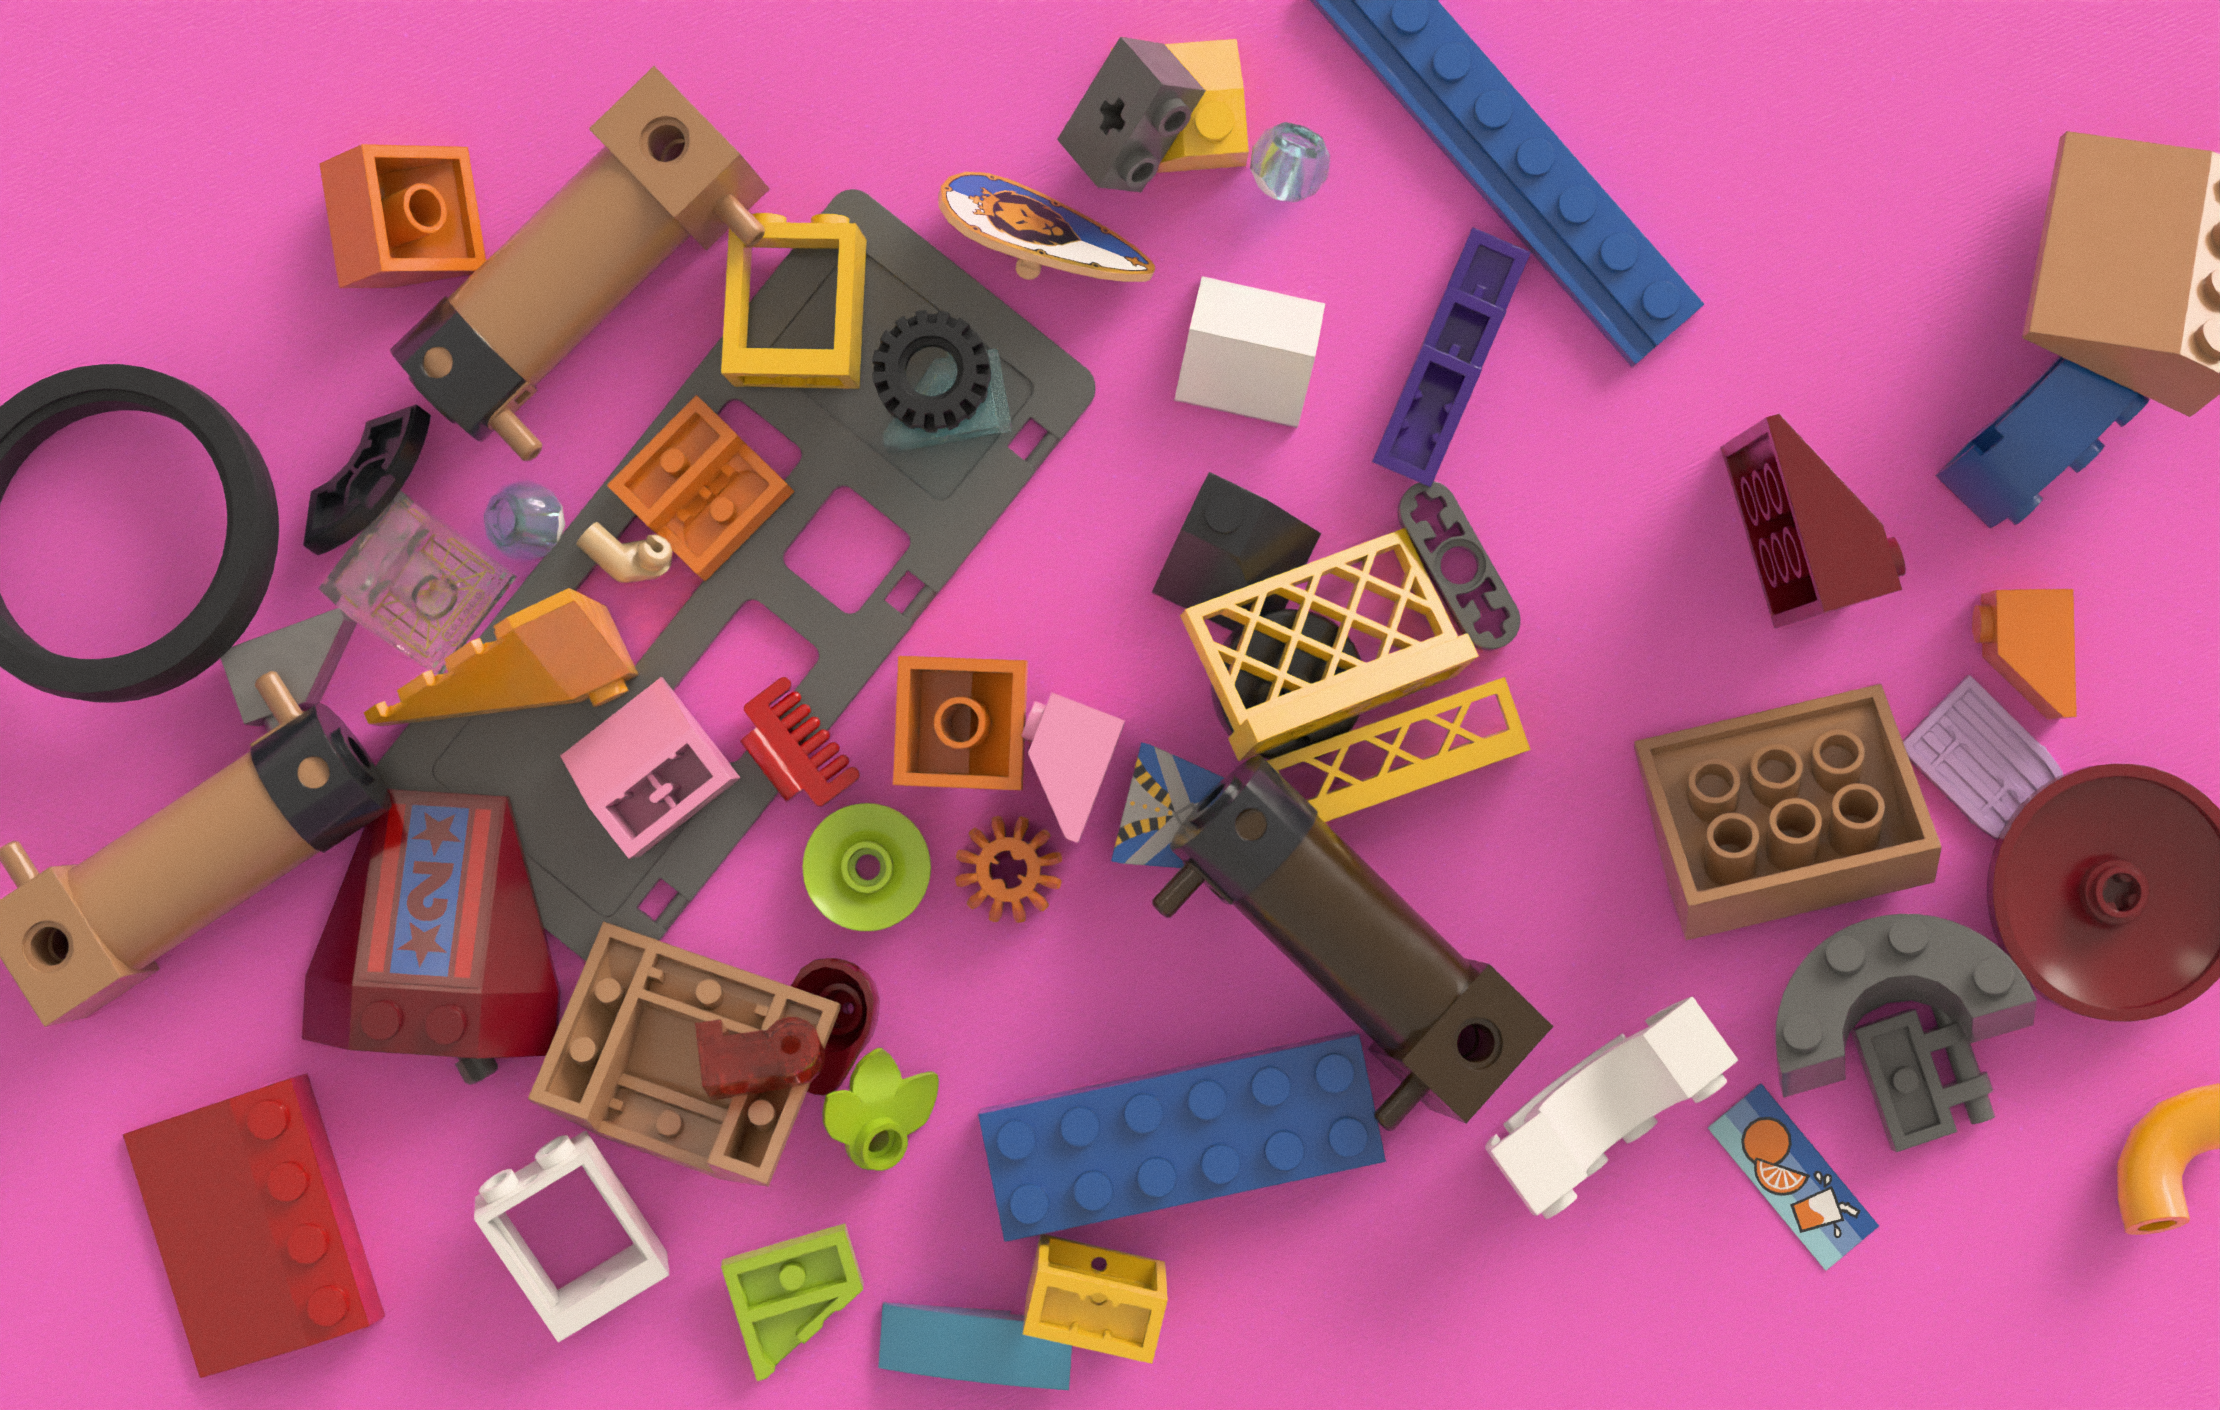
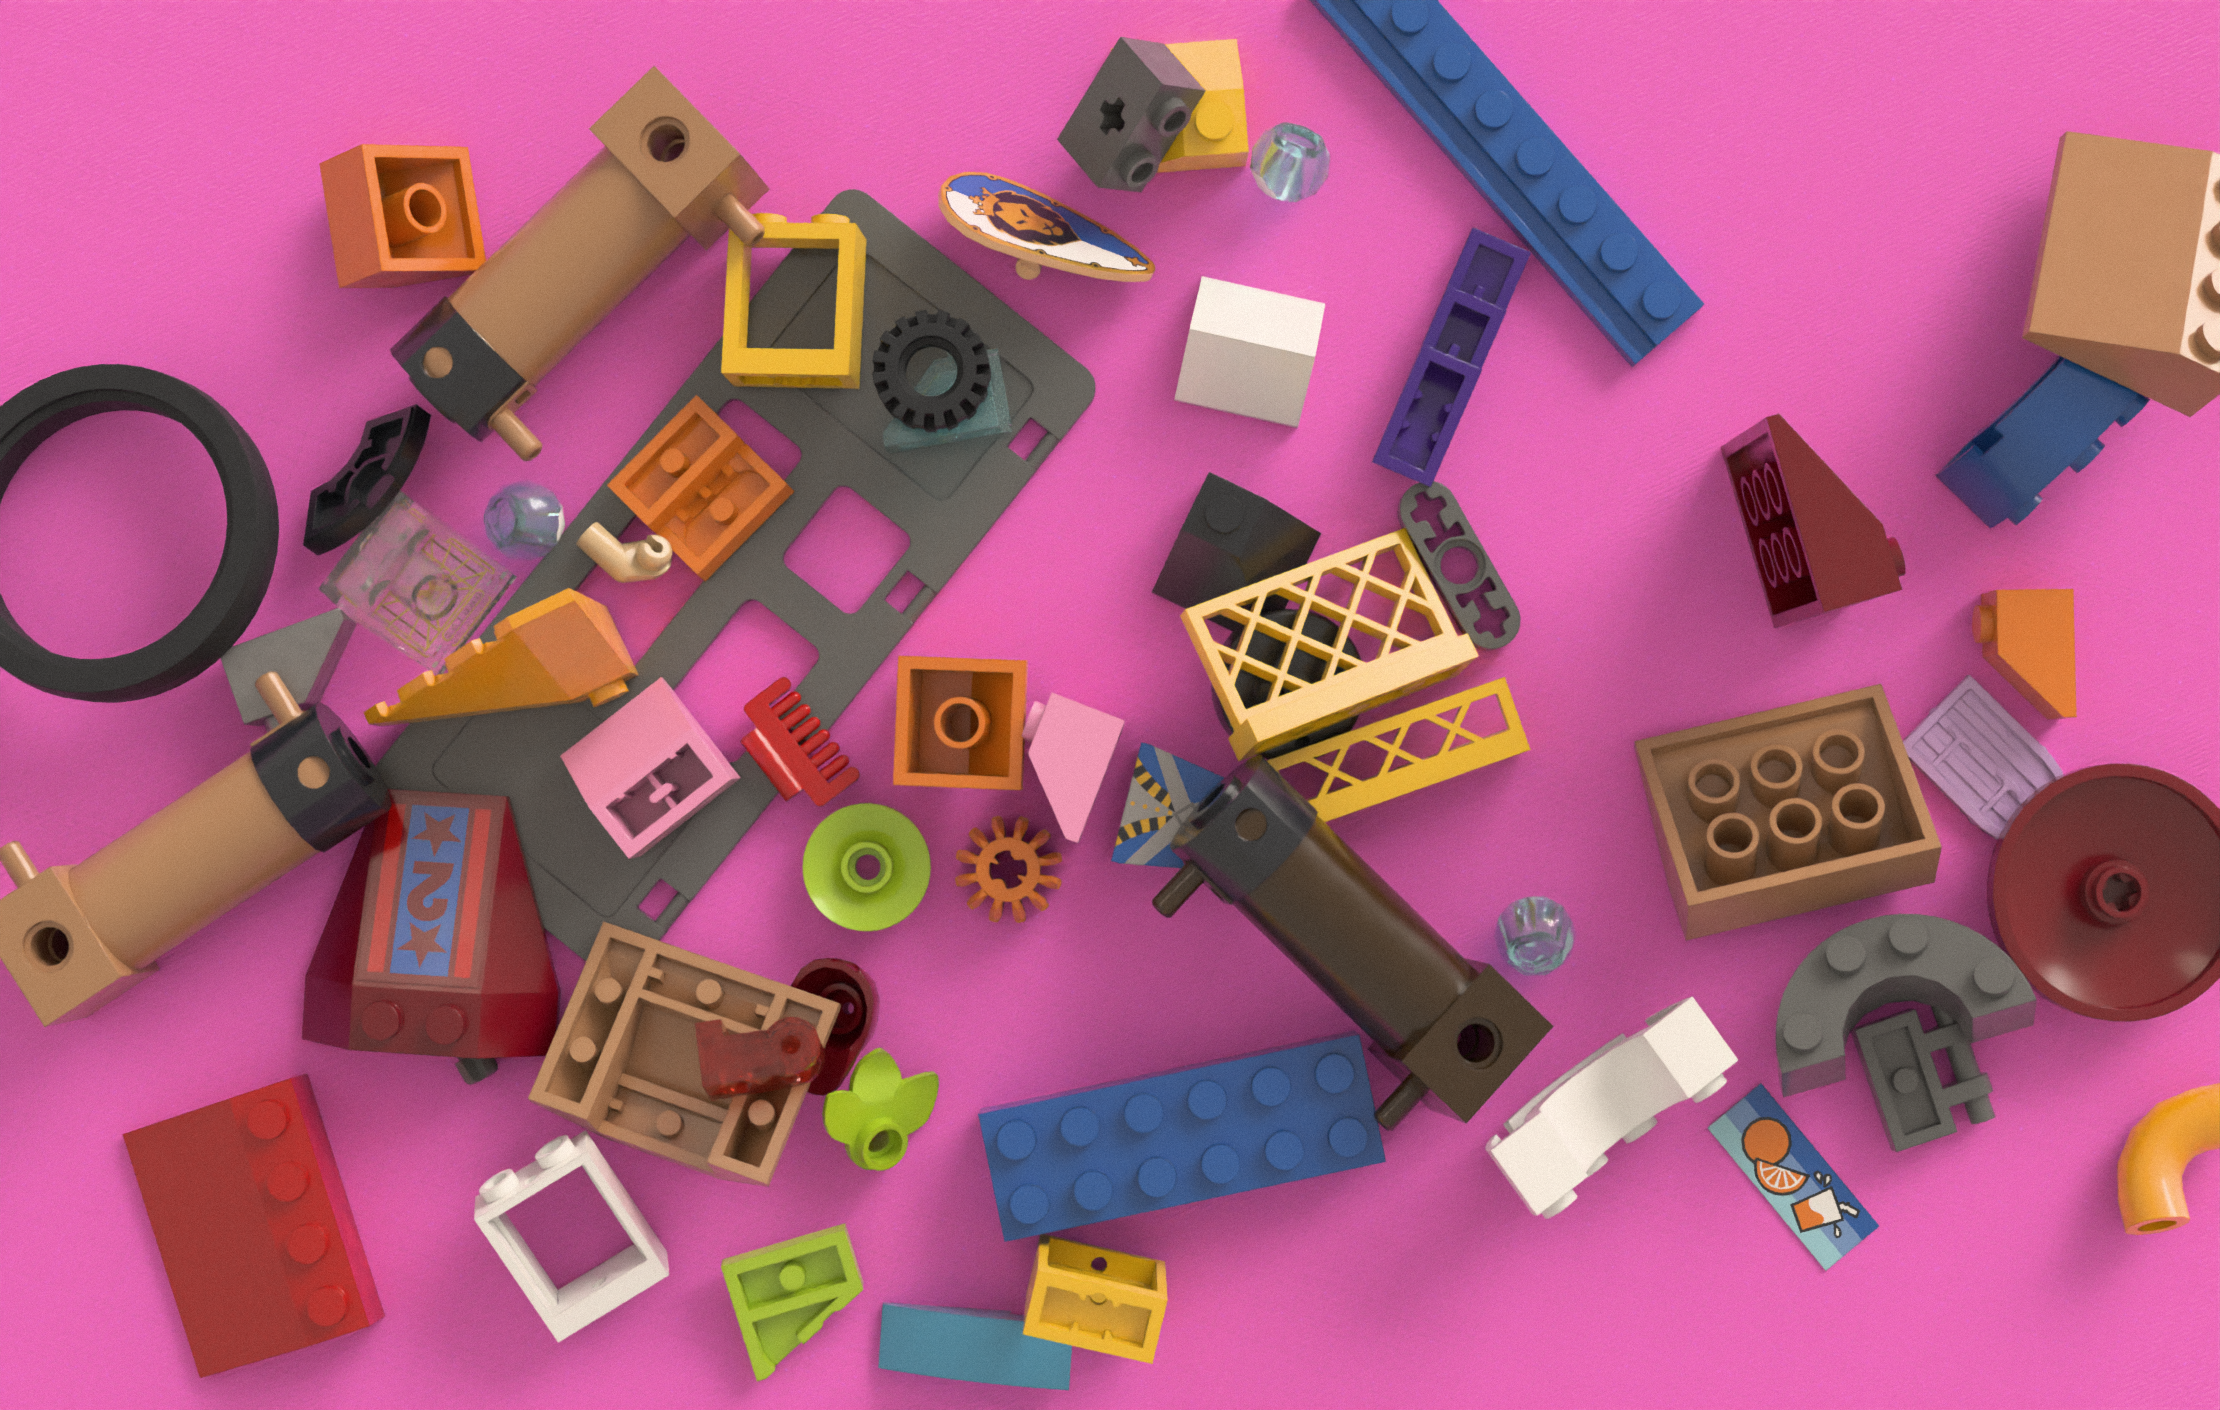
none -> clear light blue piece [1494,896,1576,975]

